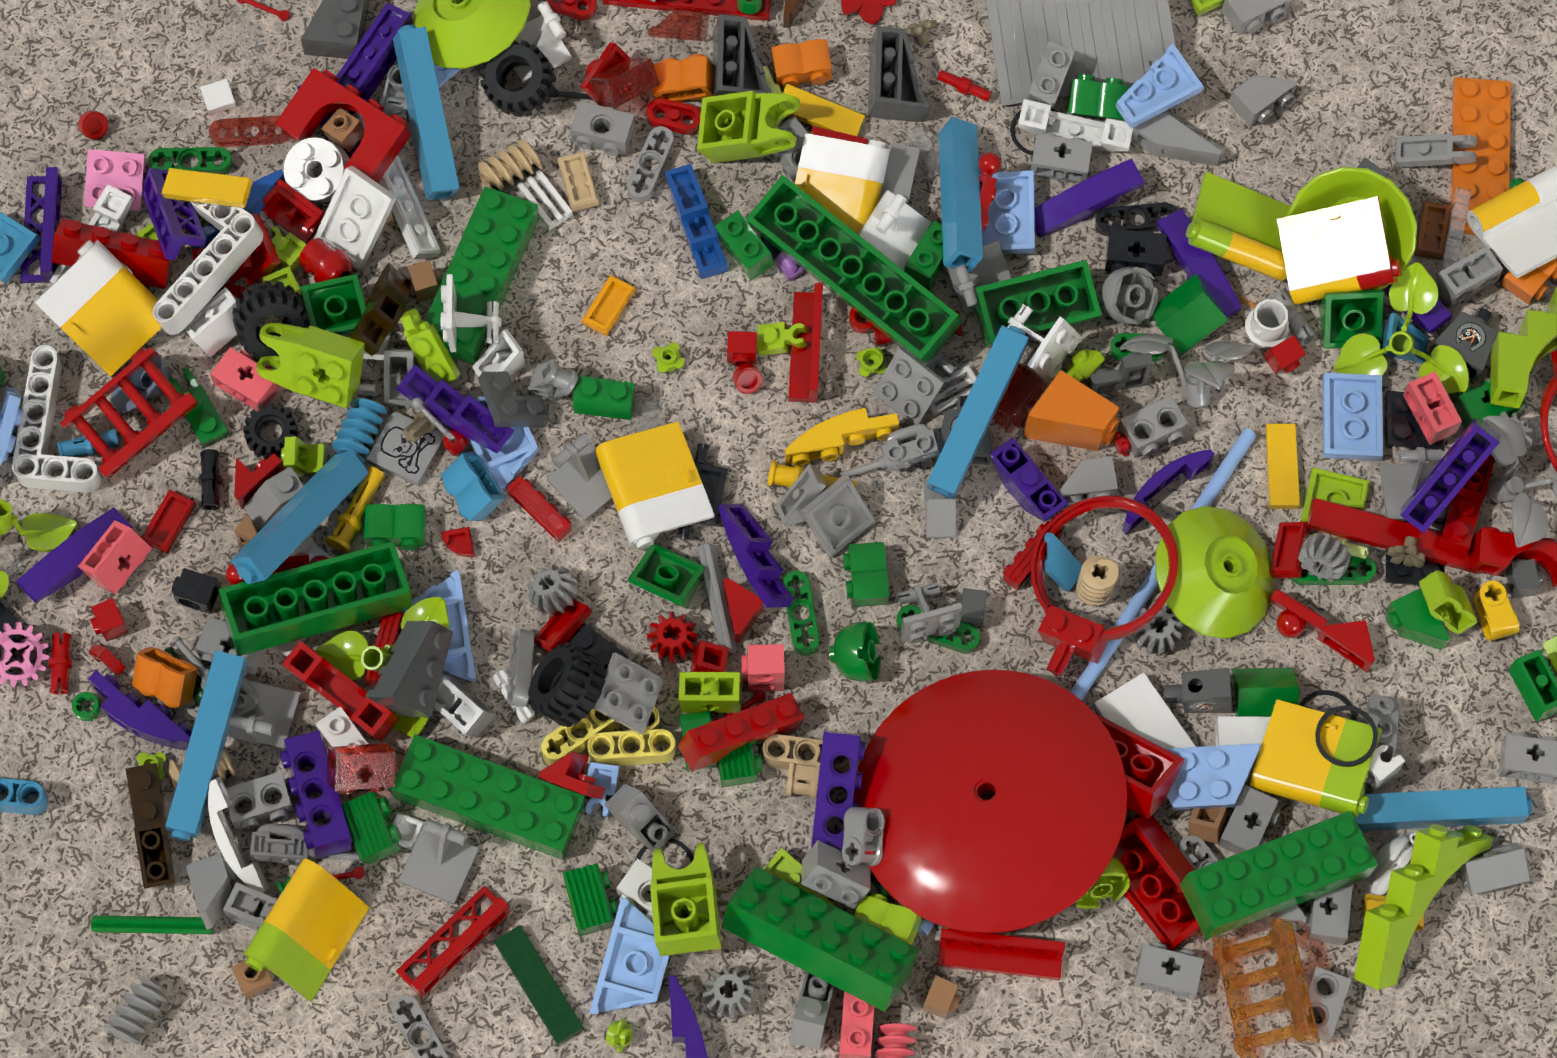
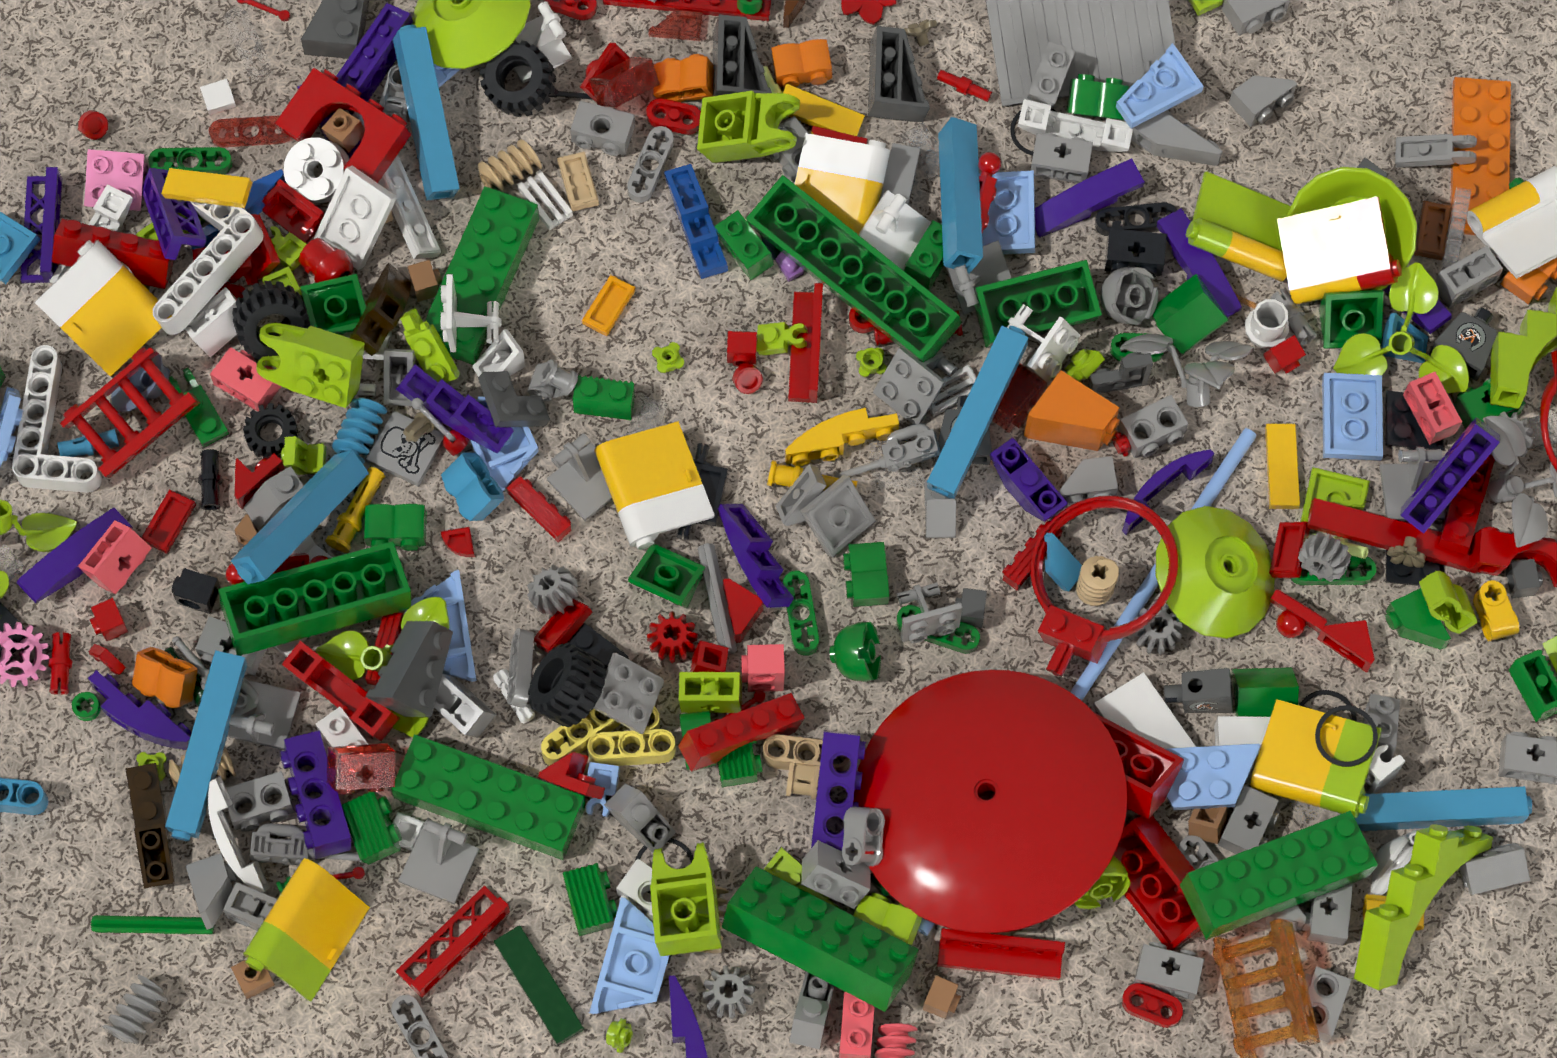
none -> red plate [1122,983,1183,1028]

